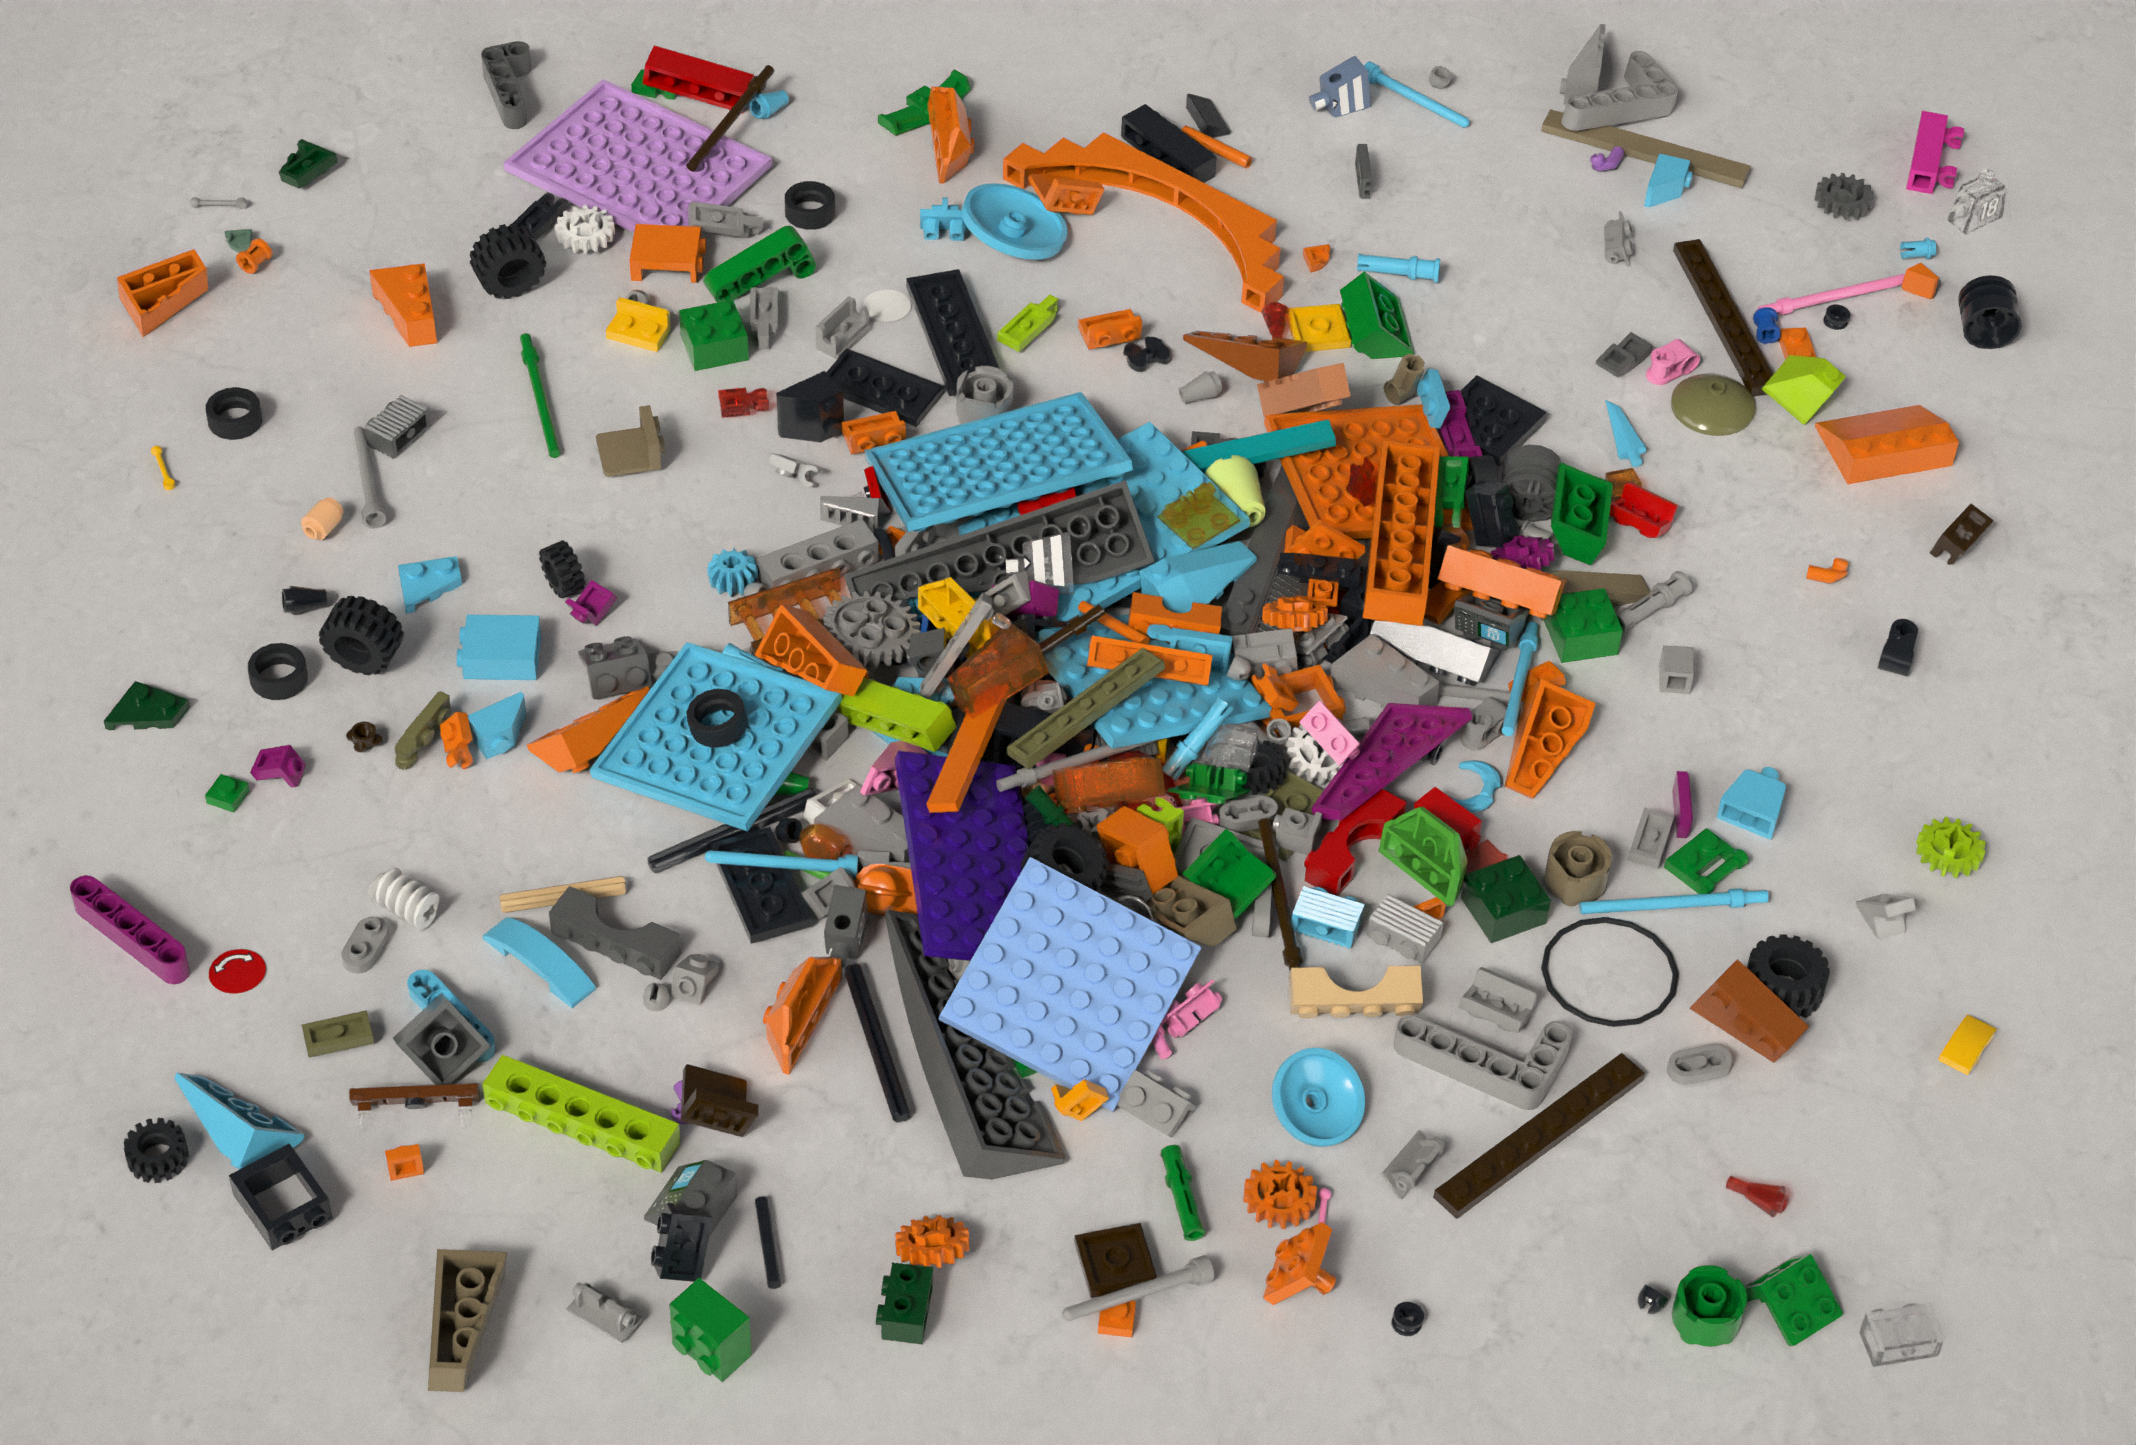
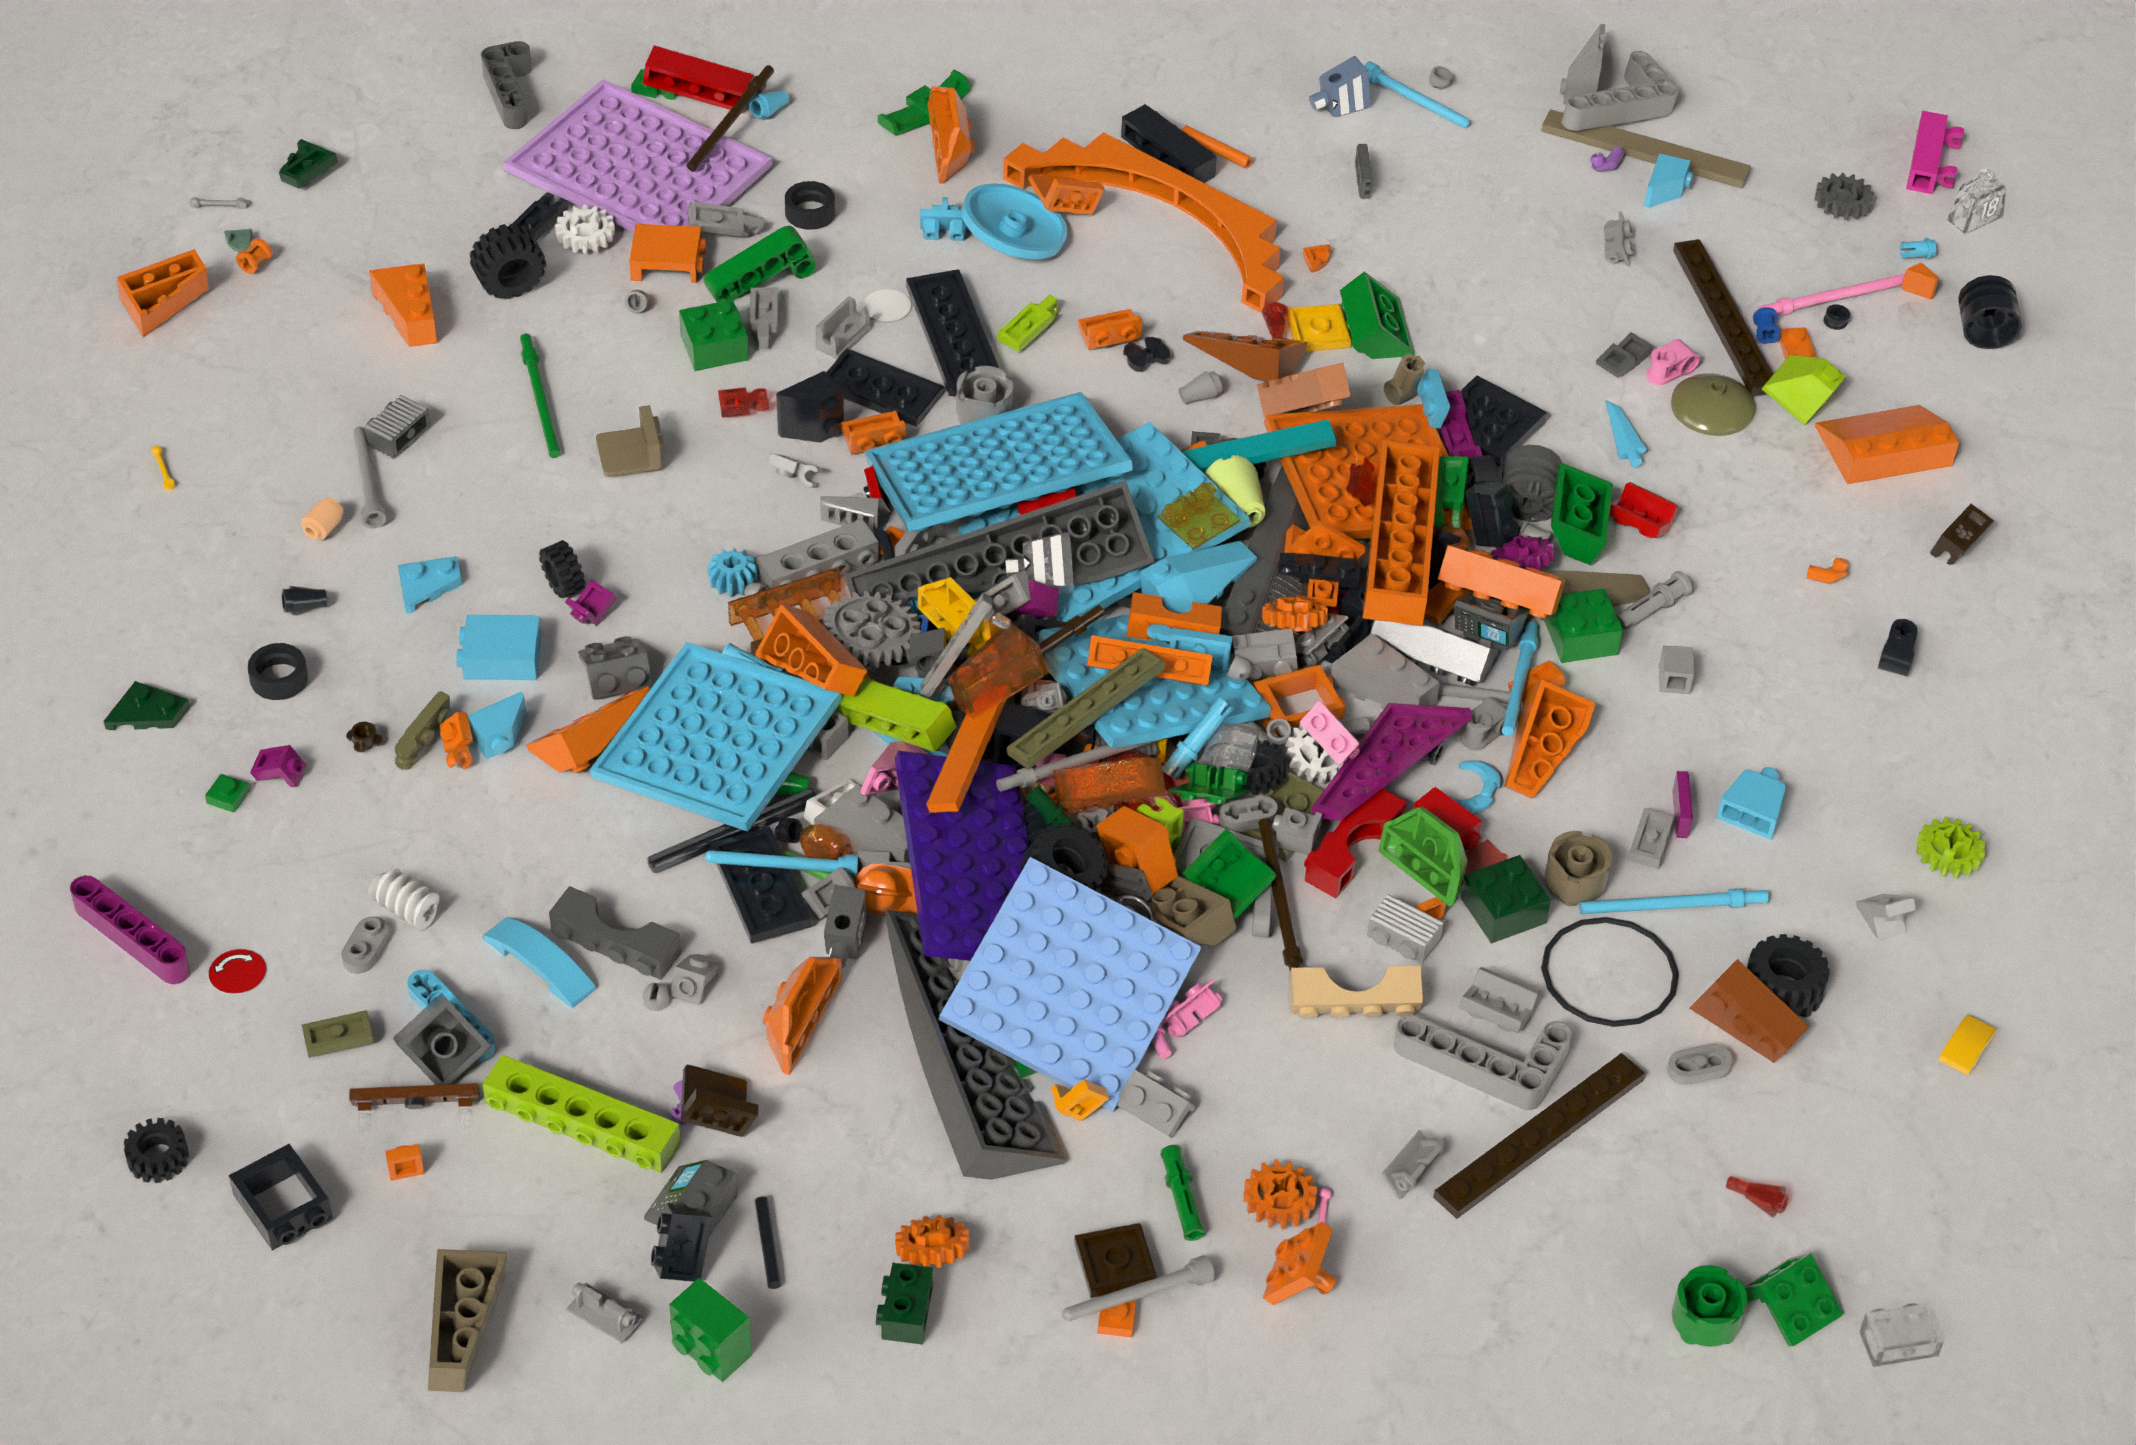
medium azure wedge [174,1073,305,1169] -> none
black tyre [205,387,262,440] -> none
black tyre [319,596,404,675] -> none
tan axle [499,876,626,913] -> none
yellow bracket [606,297,671,352] -> none
light grey plate [648,651,678,684] -> none
black tyre [686,688,748,748] -> none
black axle [845,963,910,1123] -> none
orange bar [1078,601,1150,644] -> none
black slope [1186,93,1230,138] -> none
orange plate [1252,663,1299,712] -> none
medium azure dish [1272,1048,1365,1147] -> none
brick [1292,886,1365,949] -> none
medium azure pin [1357,253,1441,283] -> none
black bush [1391,1302,1424,1337] -> none
clear orange plate [1605,468,1642,497] -> none
black hinge [1637,1284,1668,1314] -> none
green plate [1664,828,1749,894] -> none

